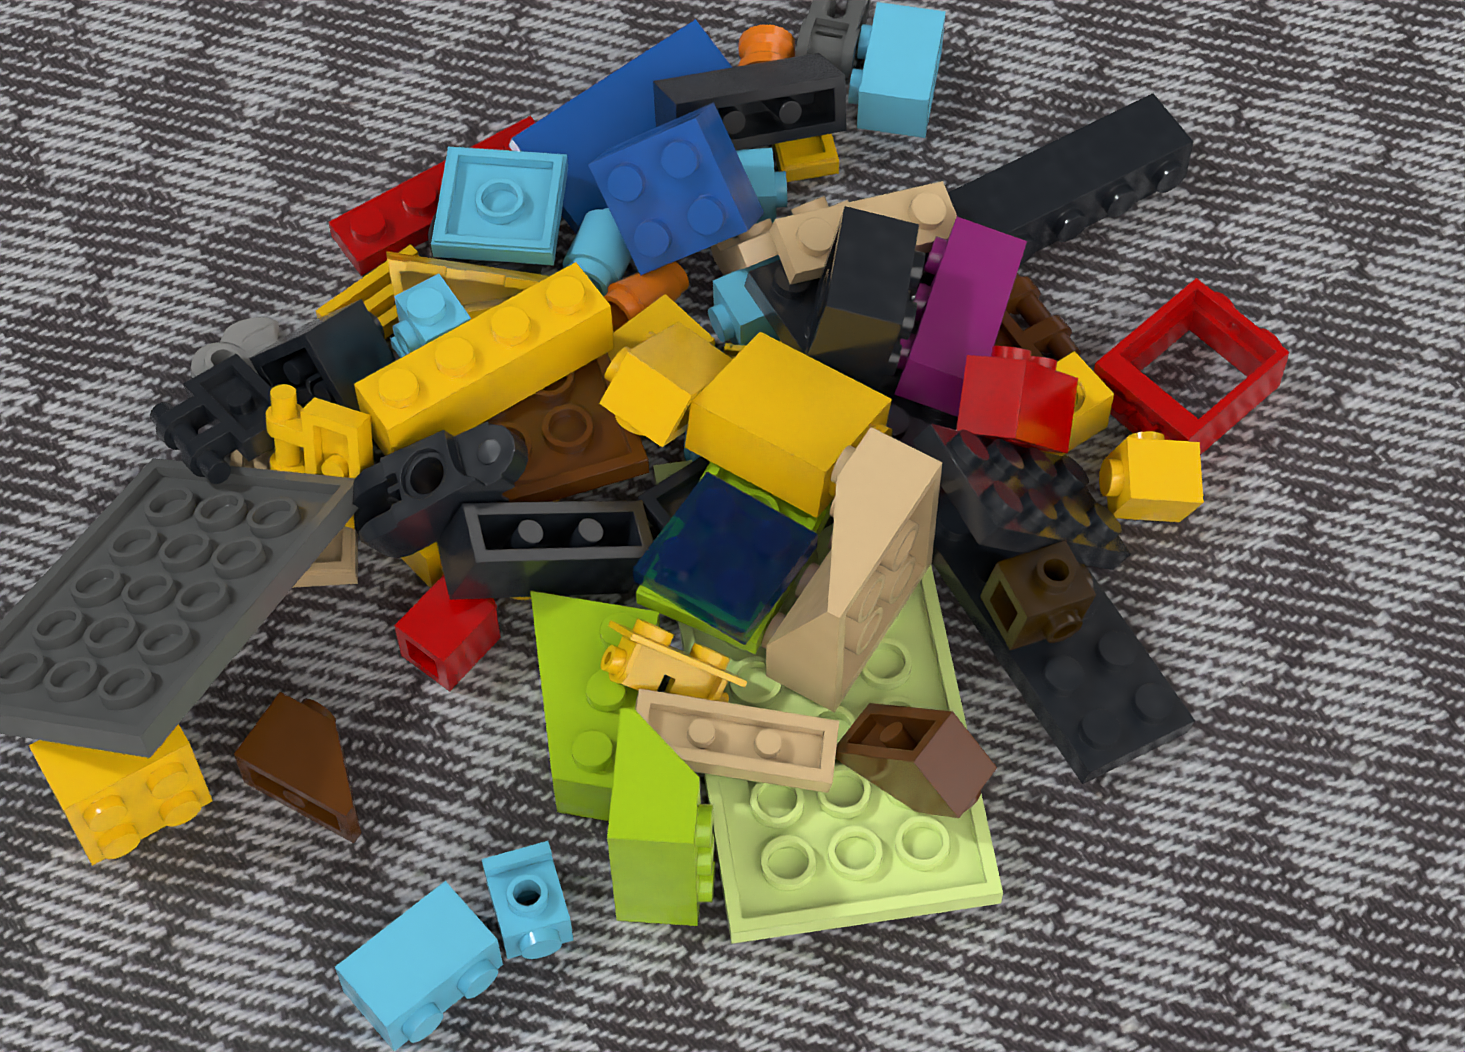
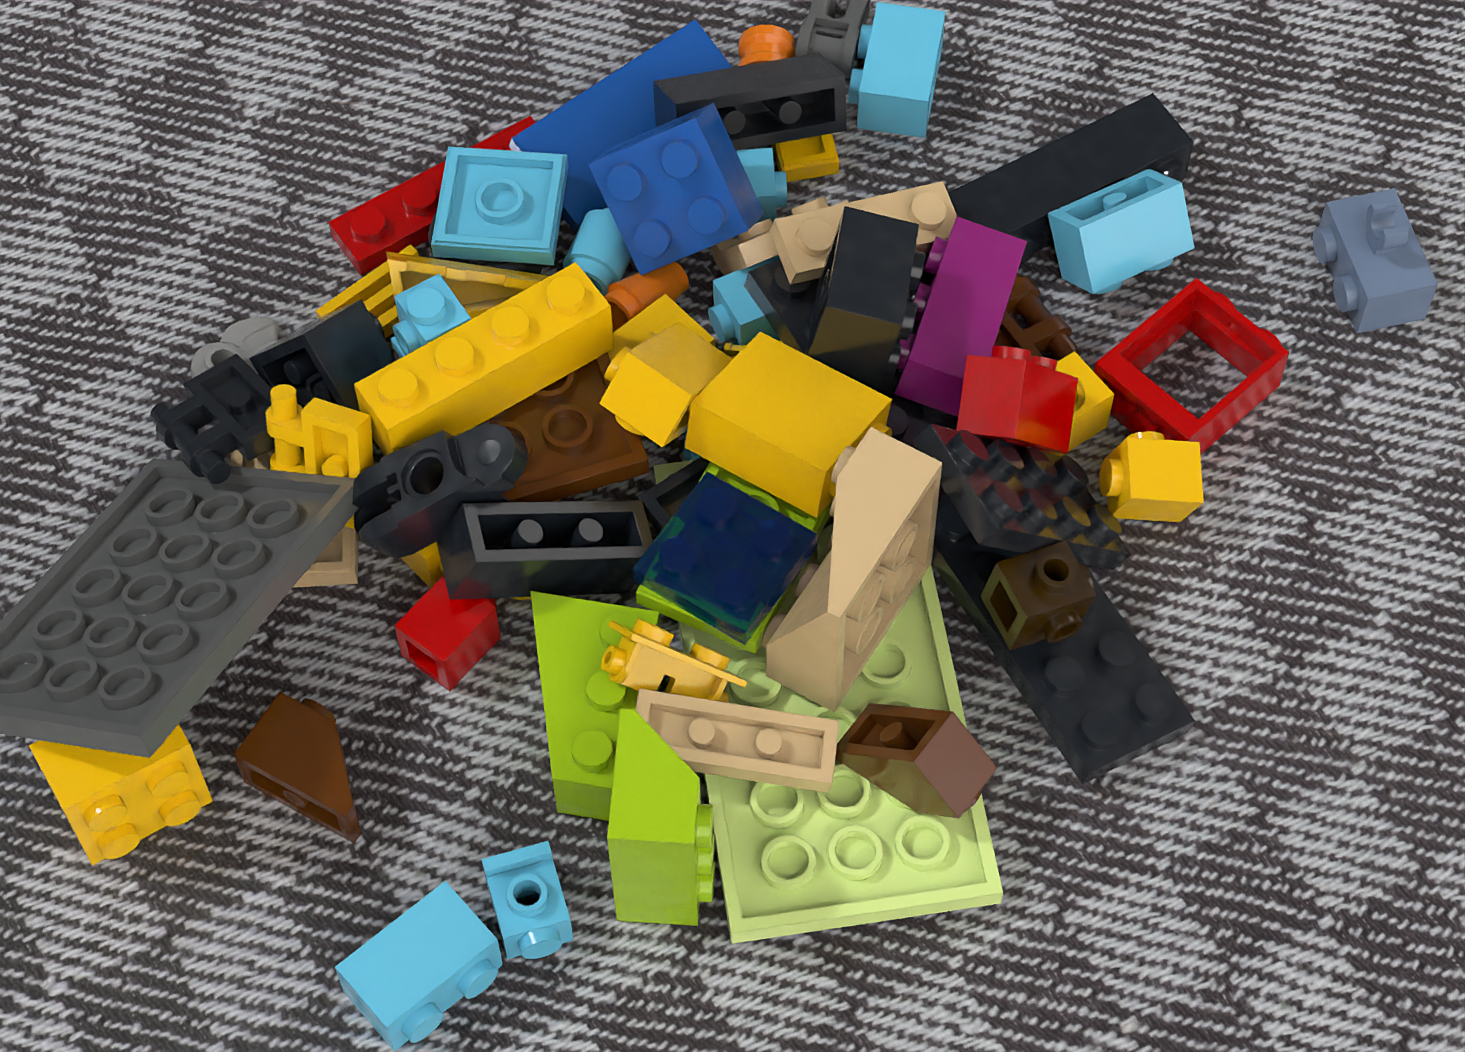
none -> medium azure brick [1048,169,1195,294]
none -> sand blue brick [1313,188,1438,334]

